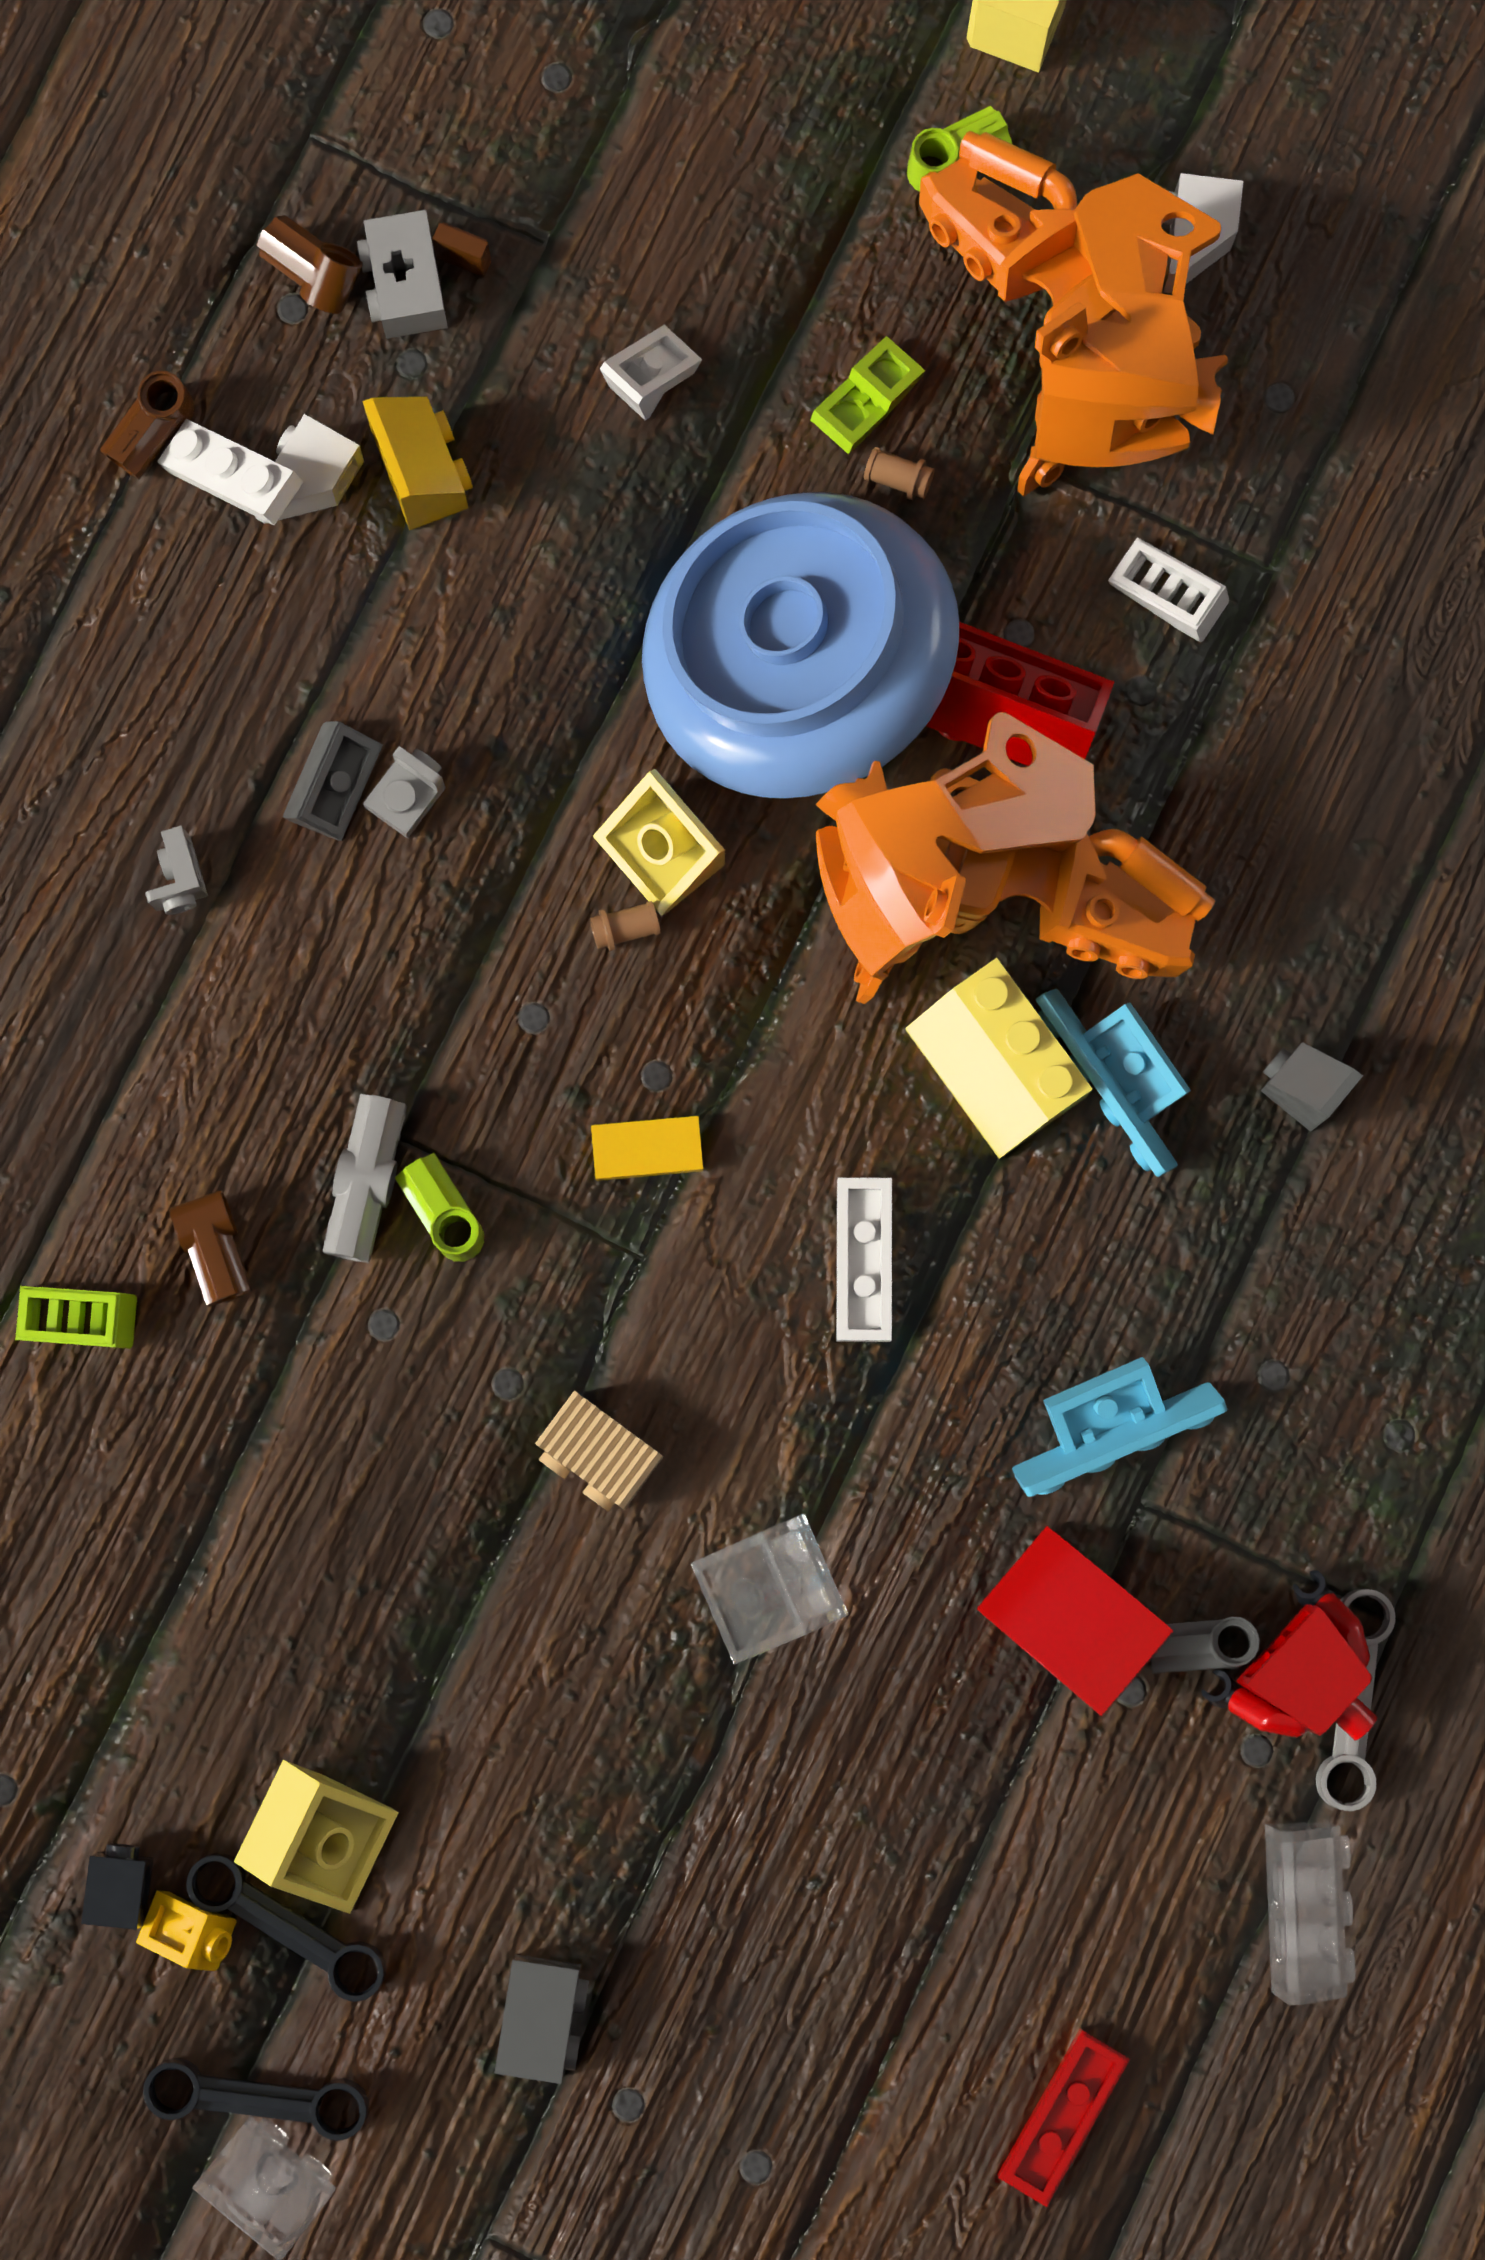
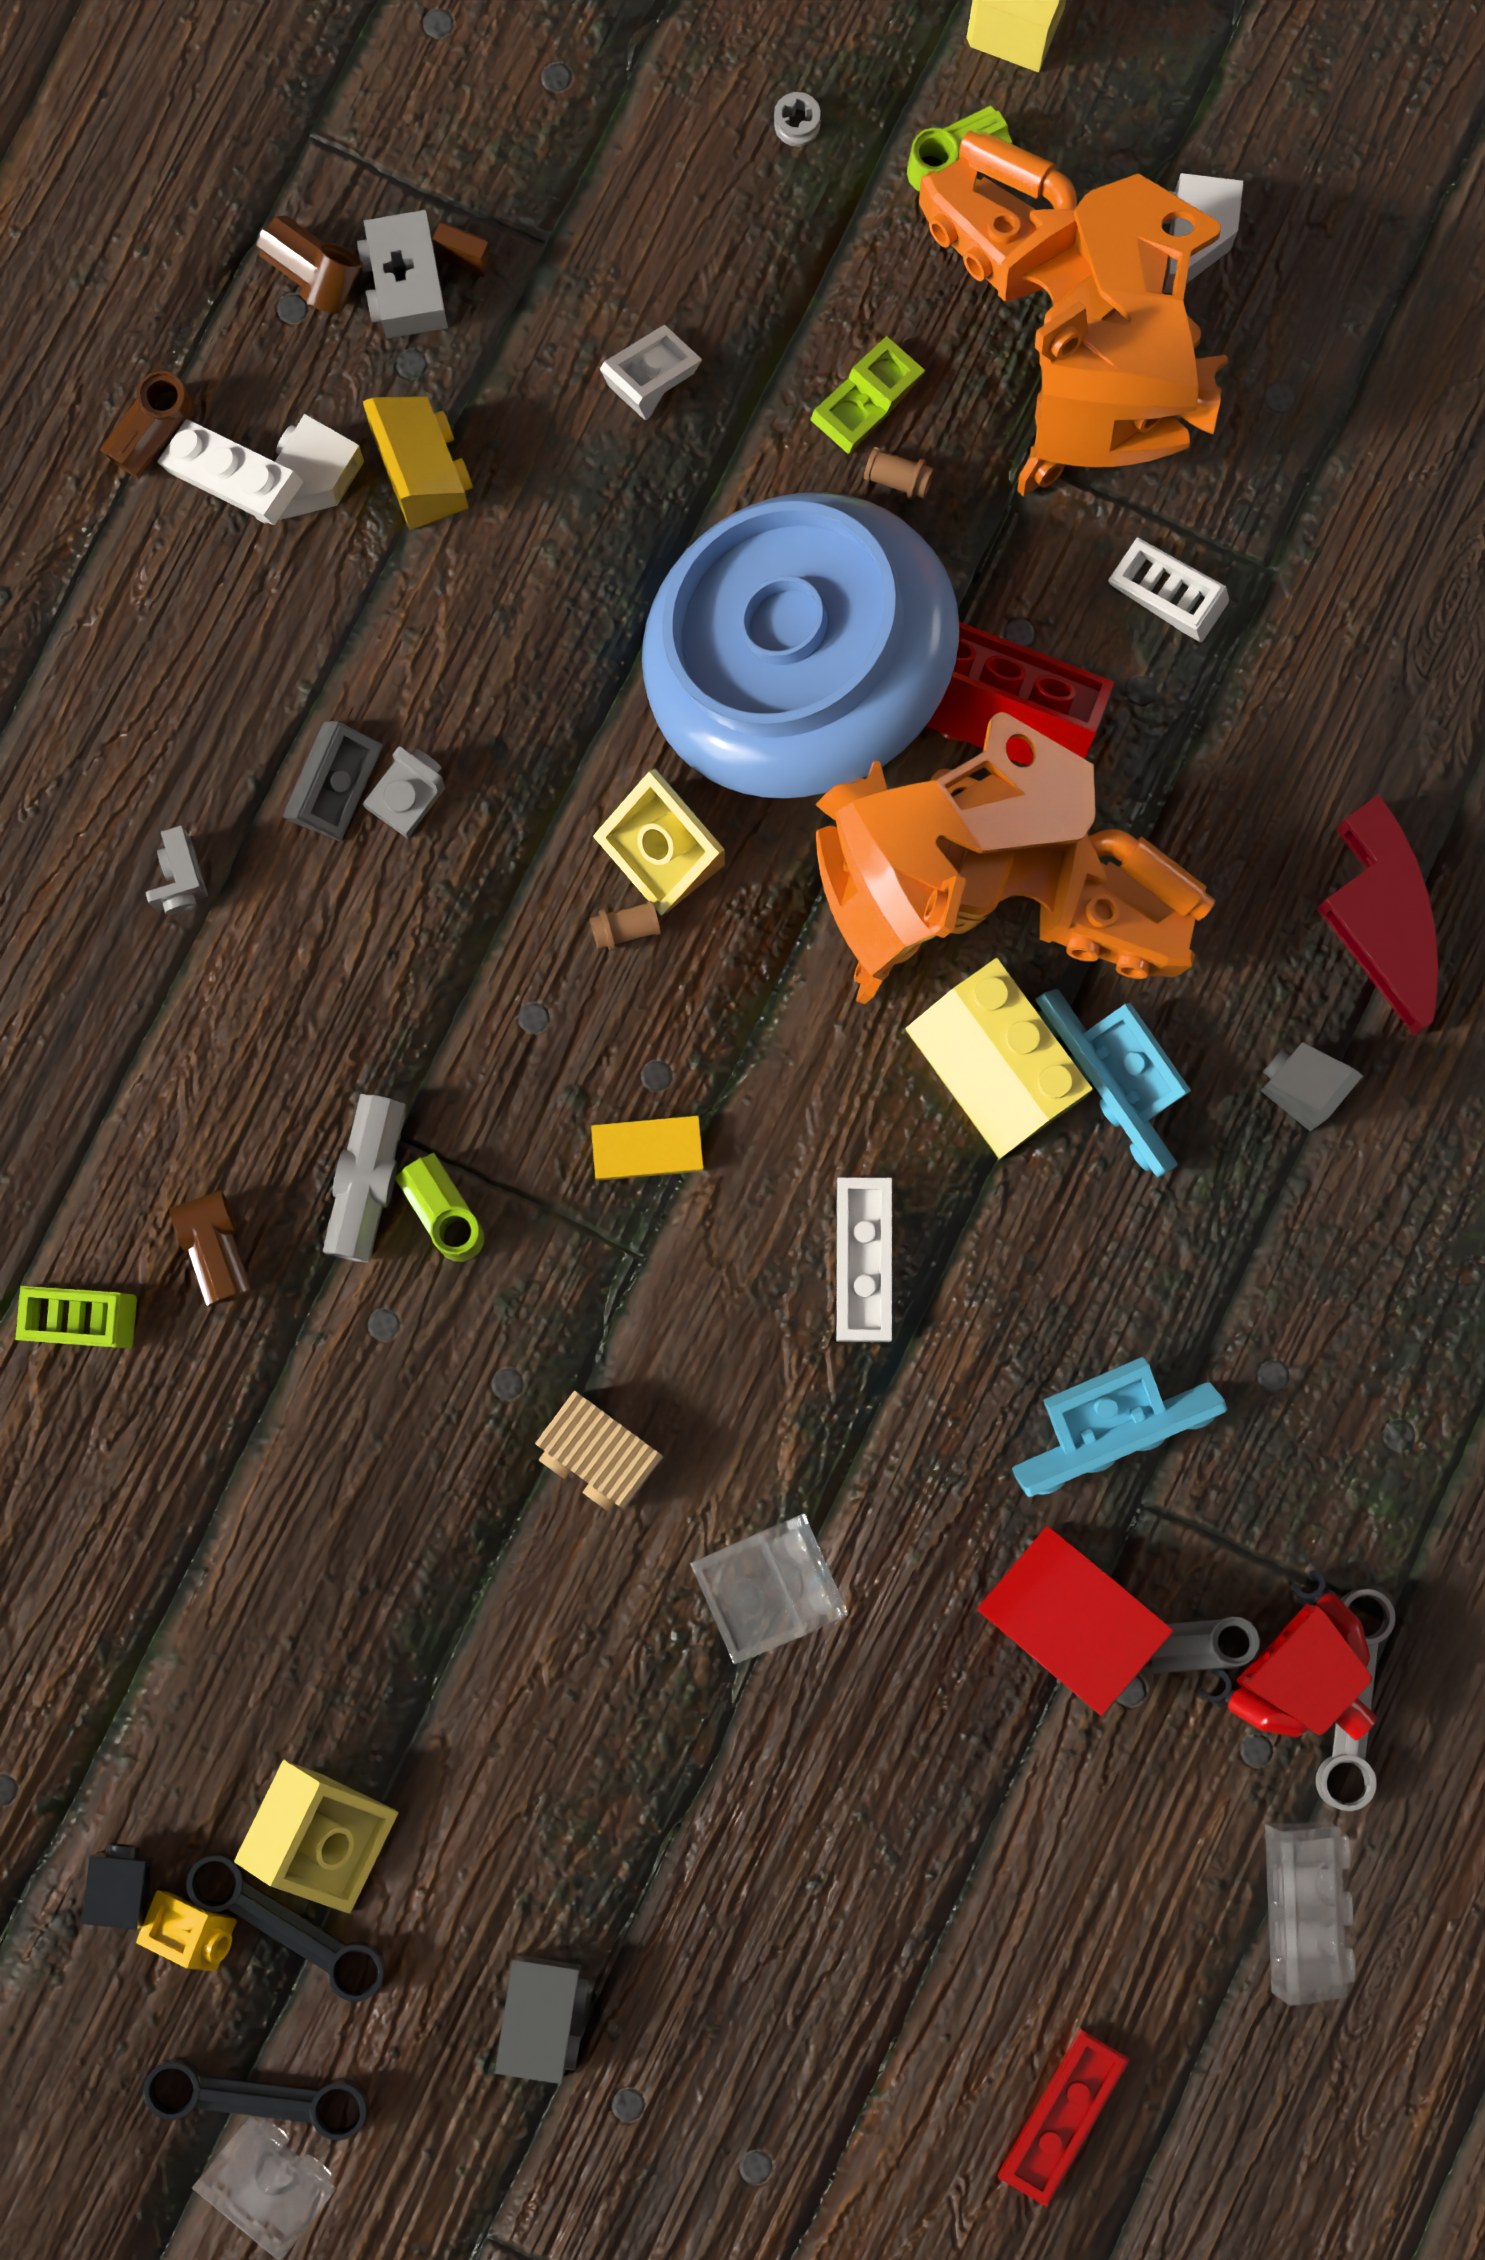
none -> light grey bush [774,92,821,147]
none -> dark red slope [1317,794,1438,1036]

